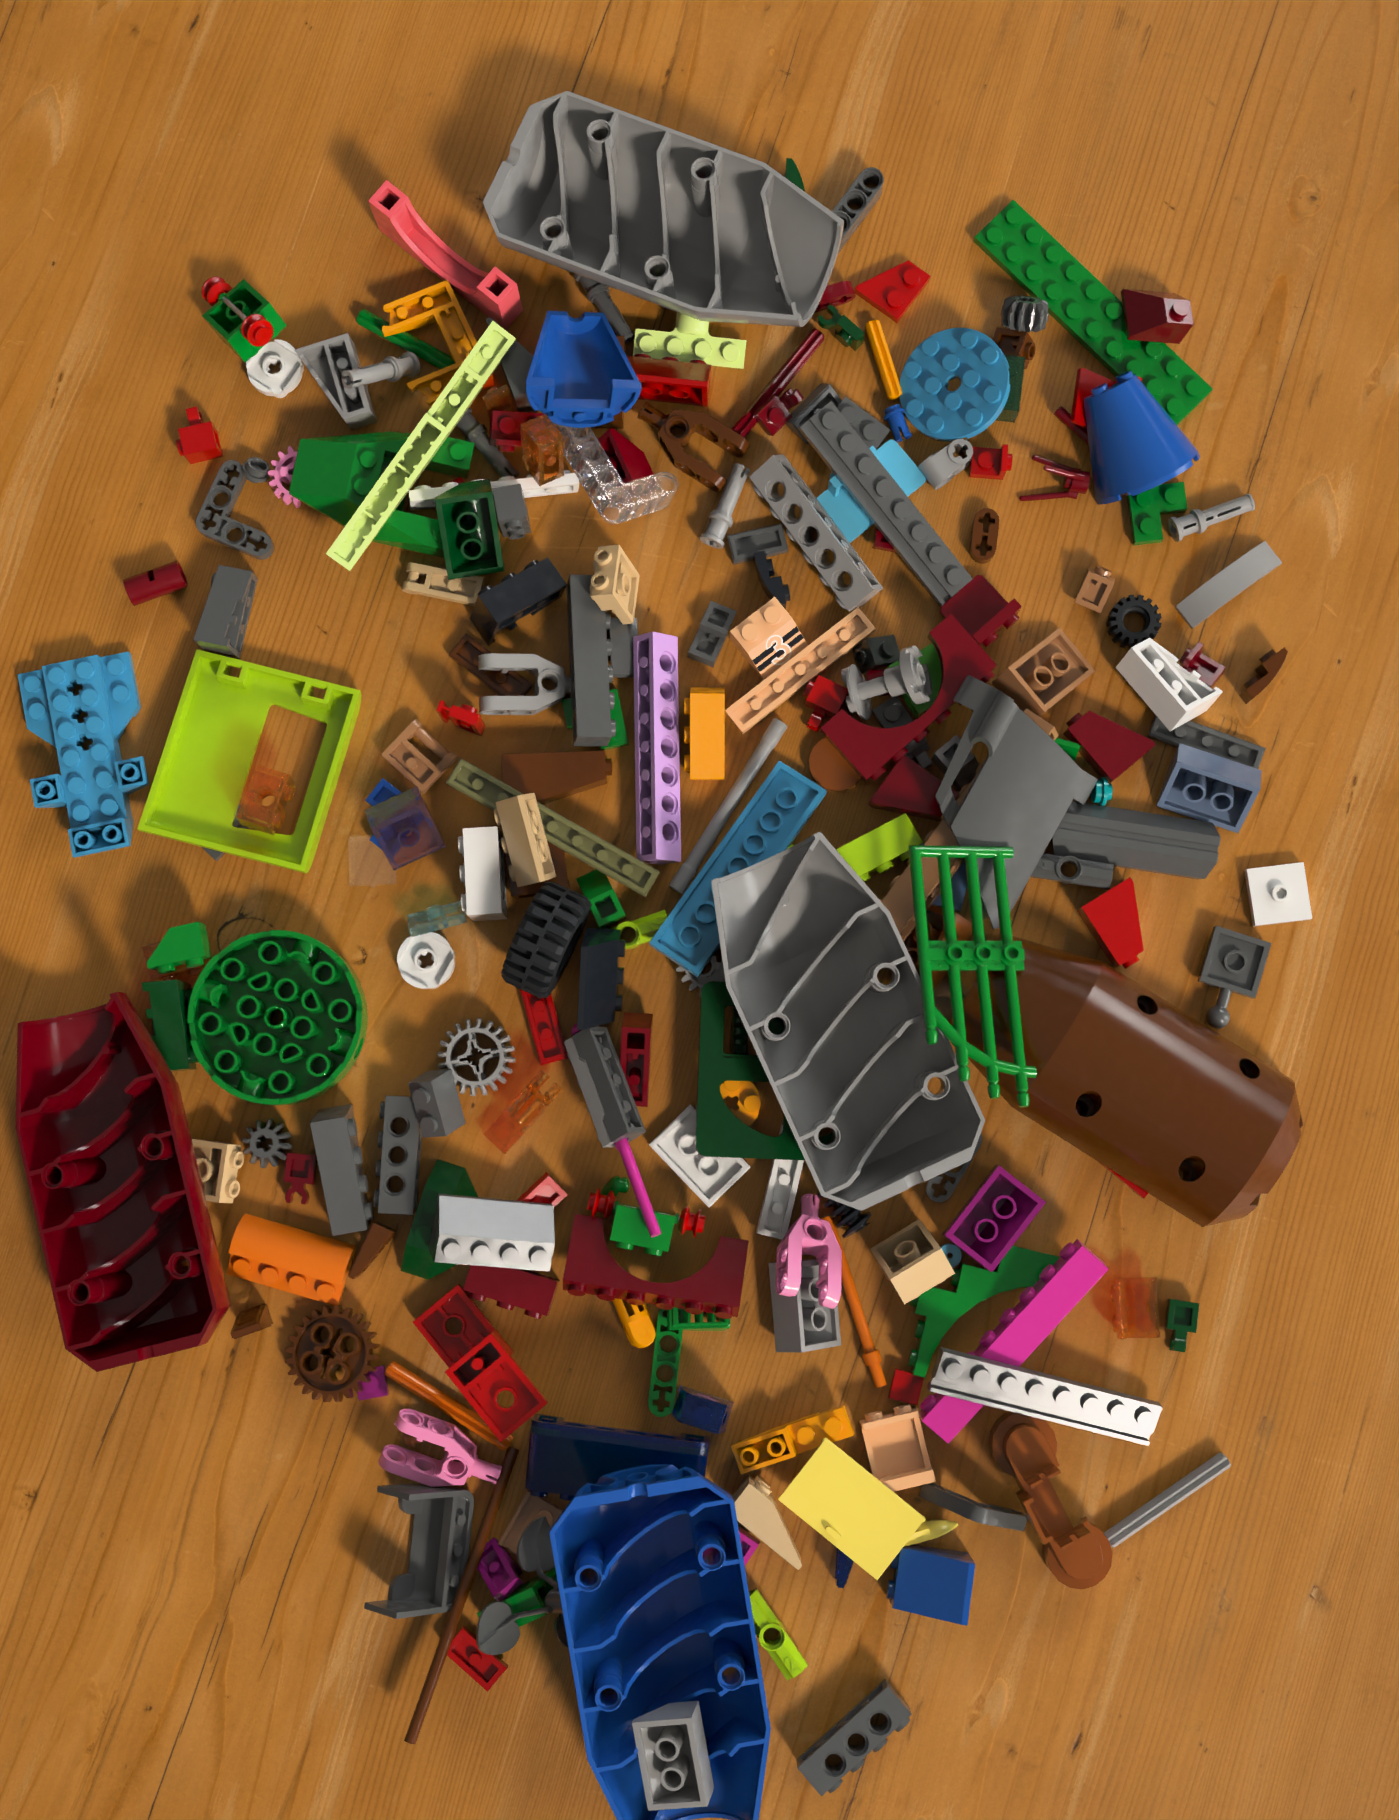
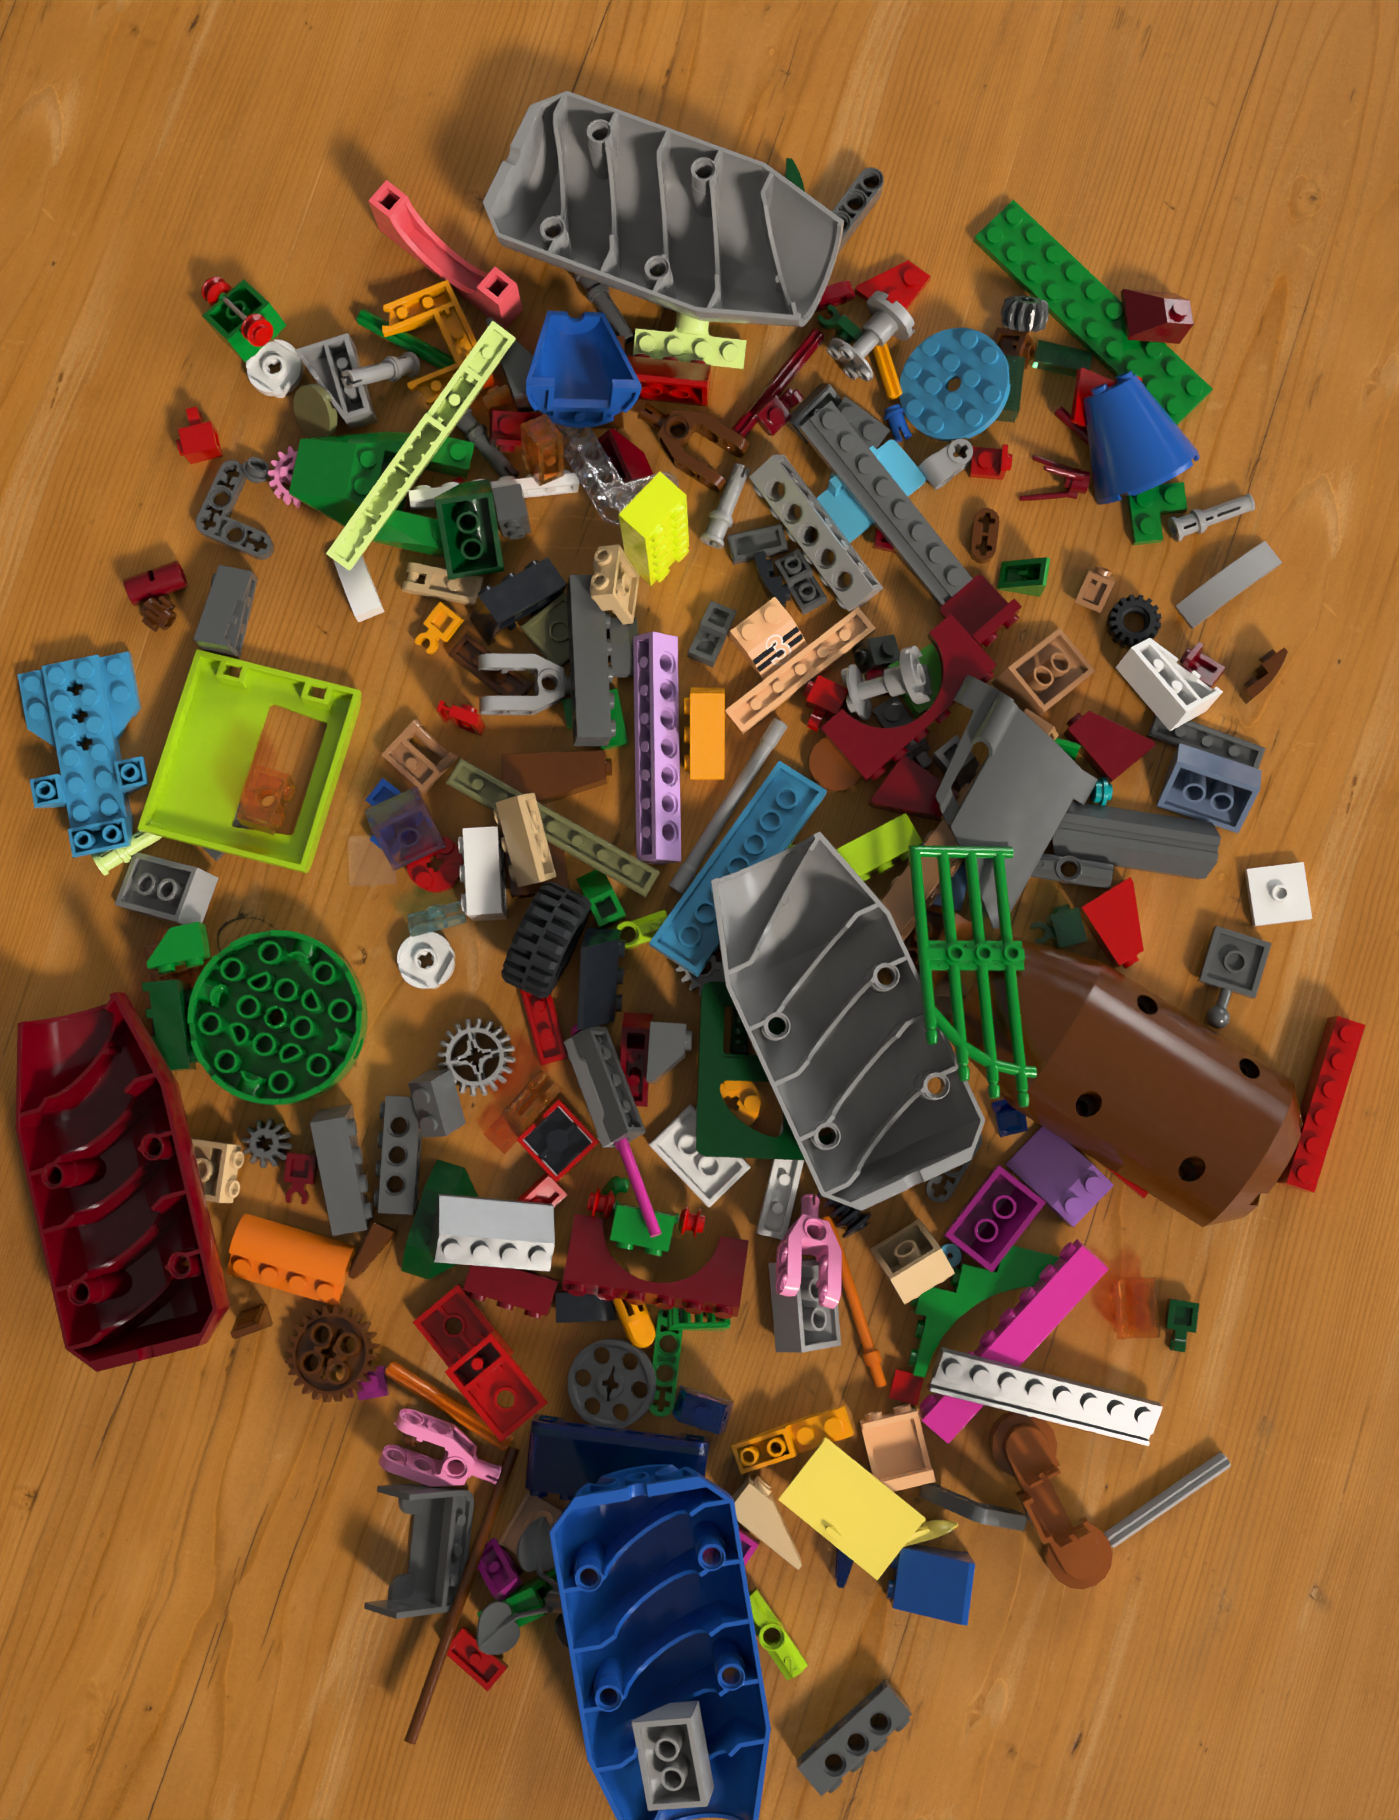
none -> yellowish green pin [91,831,162,876]
none -> light grey slope [115,852,218,926]
none -> reddish brown gear [140,595,177,632]
none -> olive tile [293,383,337,438]
none -> white slope [329,548,385,622]
none -> red plate [406,835,464,893]
none -> light orange plate [415,602,464,655]
none -> black piece [516,1100,600,1182]
none -> olive tile [520,592,569,667]
none -> black slope [555,1292,616,1323]
none -> dark grey wedge [568,1338,656,1429]
none -> neon yellow brick [618,472,689,586]
none -> dark grey slope [646,1022,693,1084]
none -> dark grey slope [774,549,827,615]
none -> light grey piece [826,291,916,382]
none -> clear blue slope [991,1099,1028,1137]
none -> green slope [997,557,1050,597]
none -> medium lavender slope [1005,1126,1114,1227]
none -> clear green brick [1029,904,1088,949]
none -> clear green slope [1032,340,1093,377]
none -> red brick [1277,1016,1366,1193]

